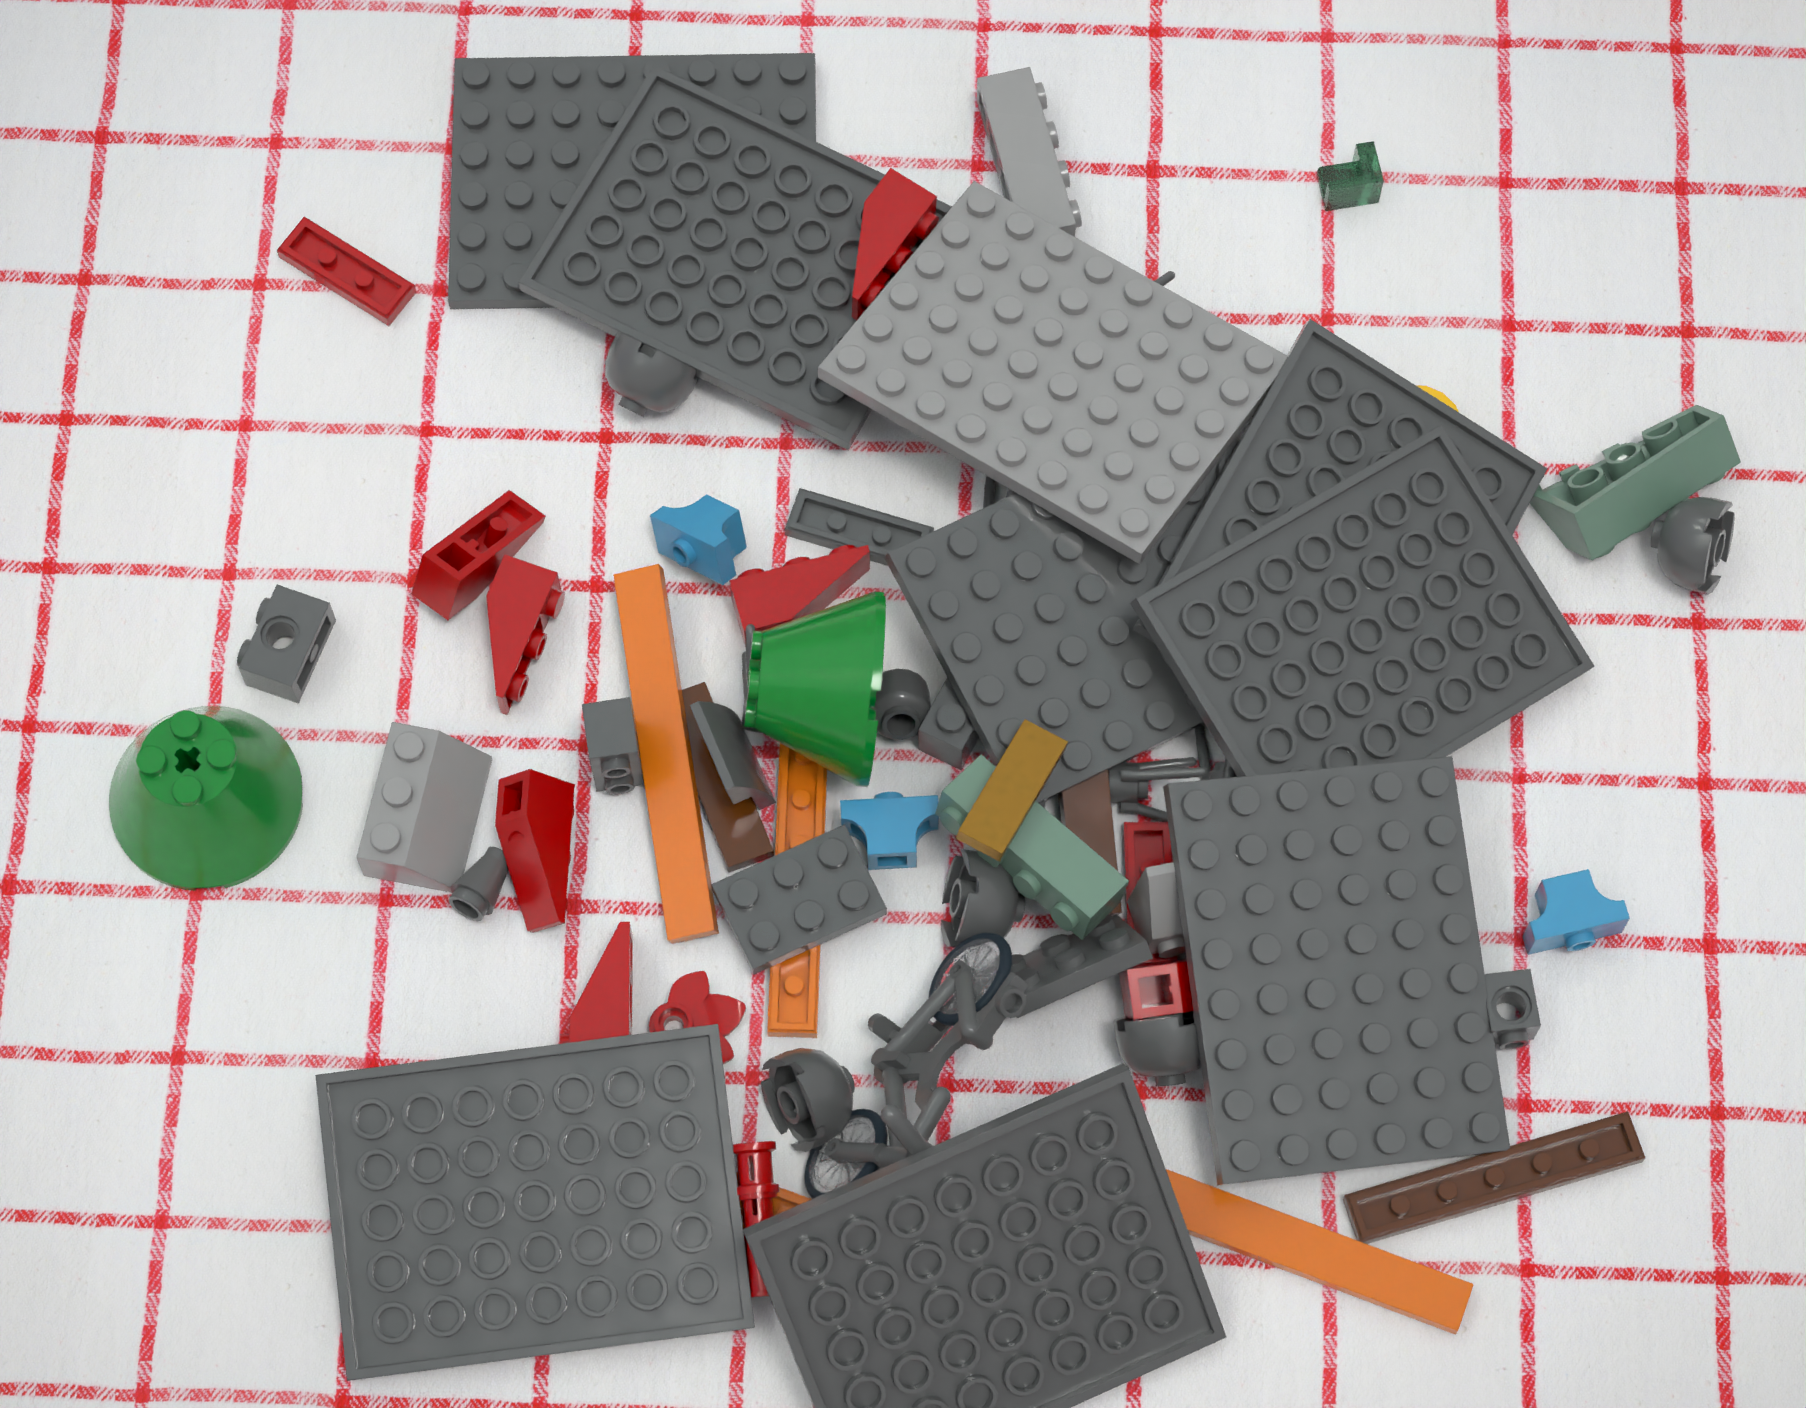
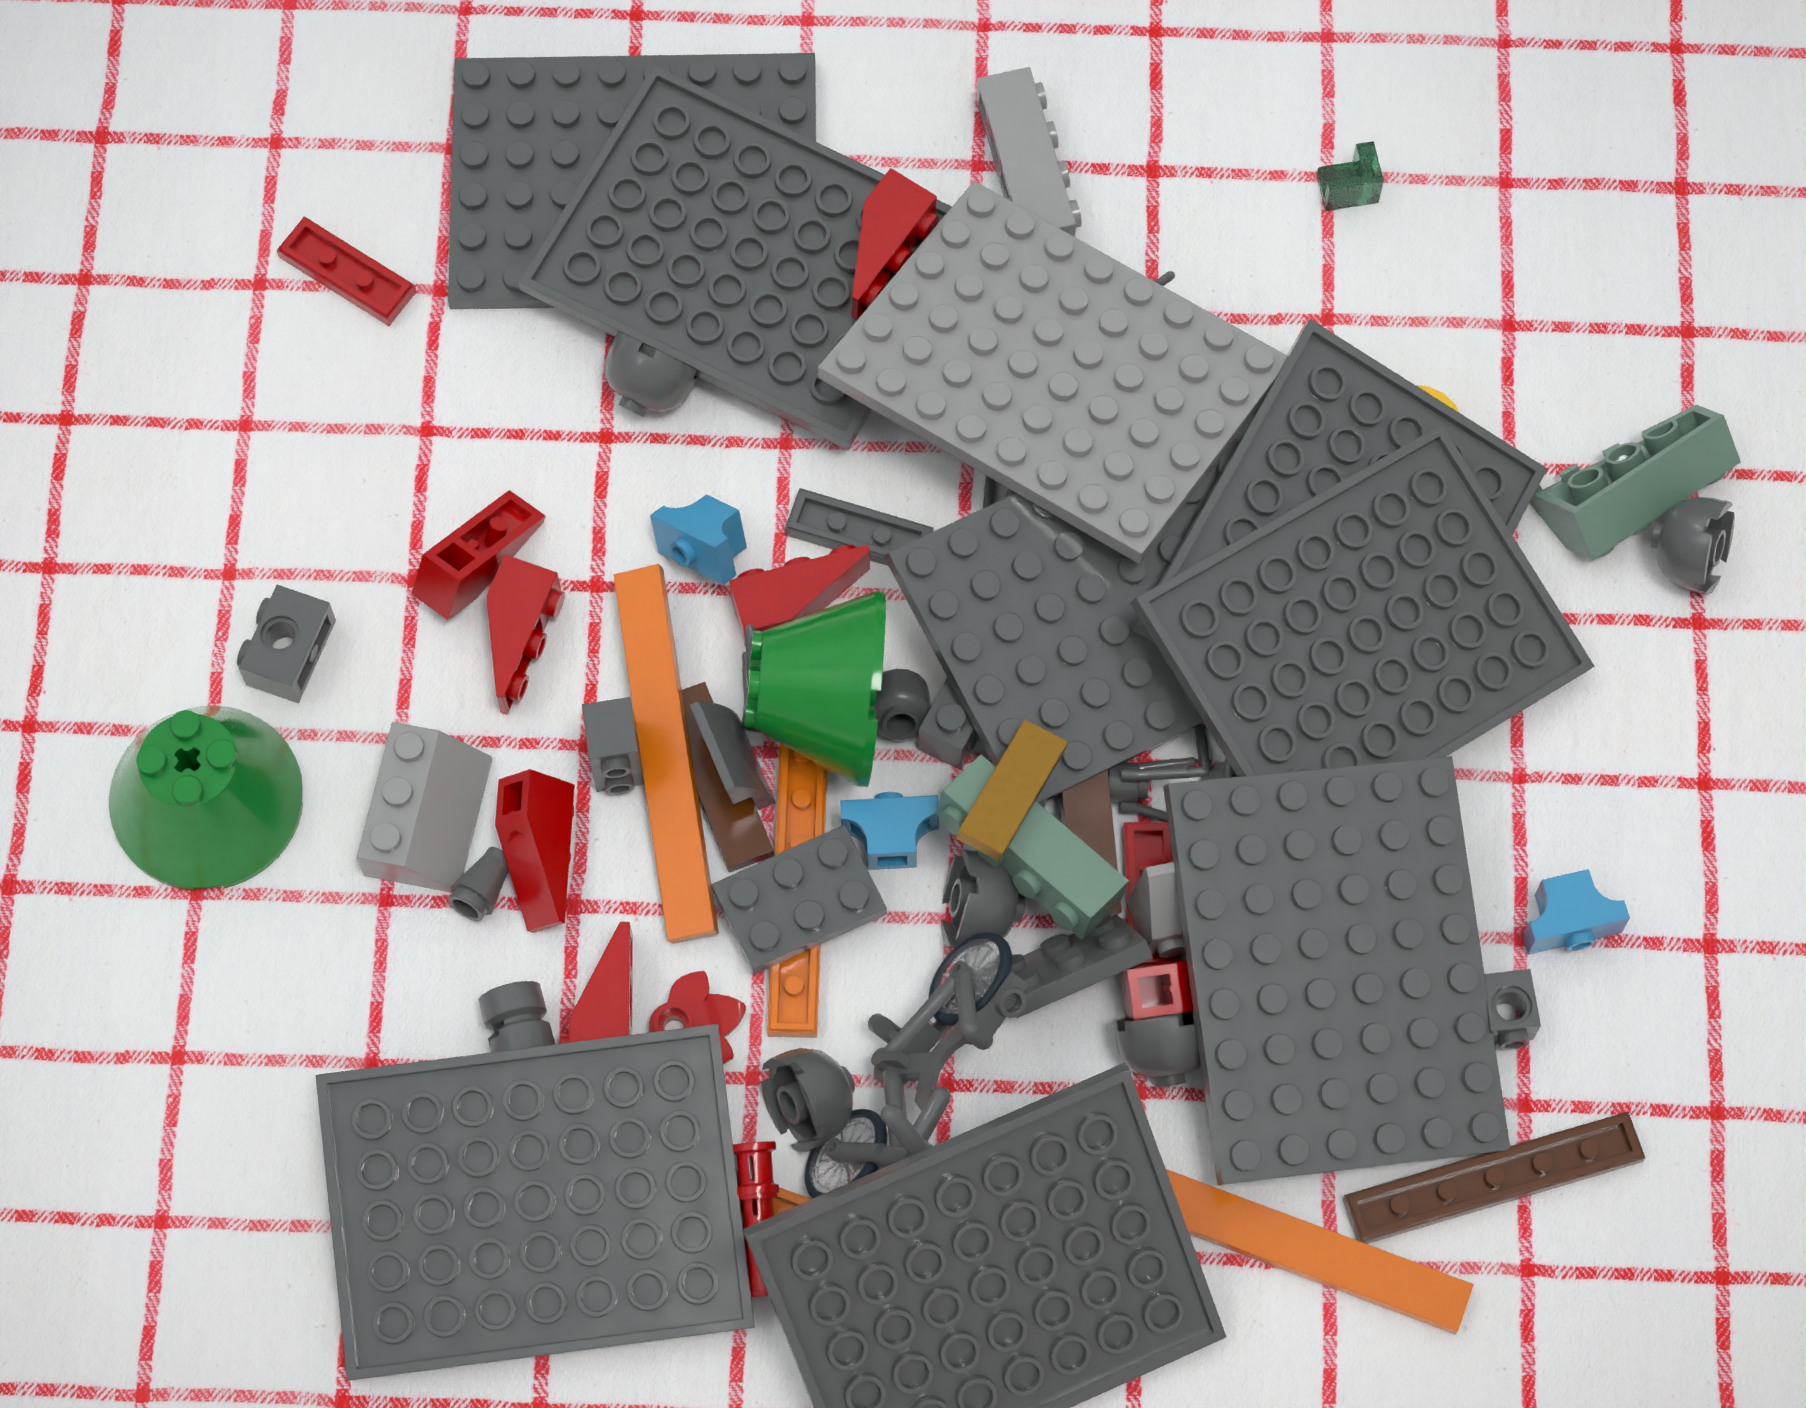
none -> dark grey wheel [478,981,555,1053]

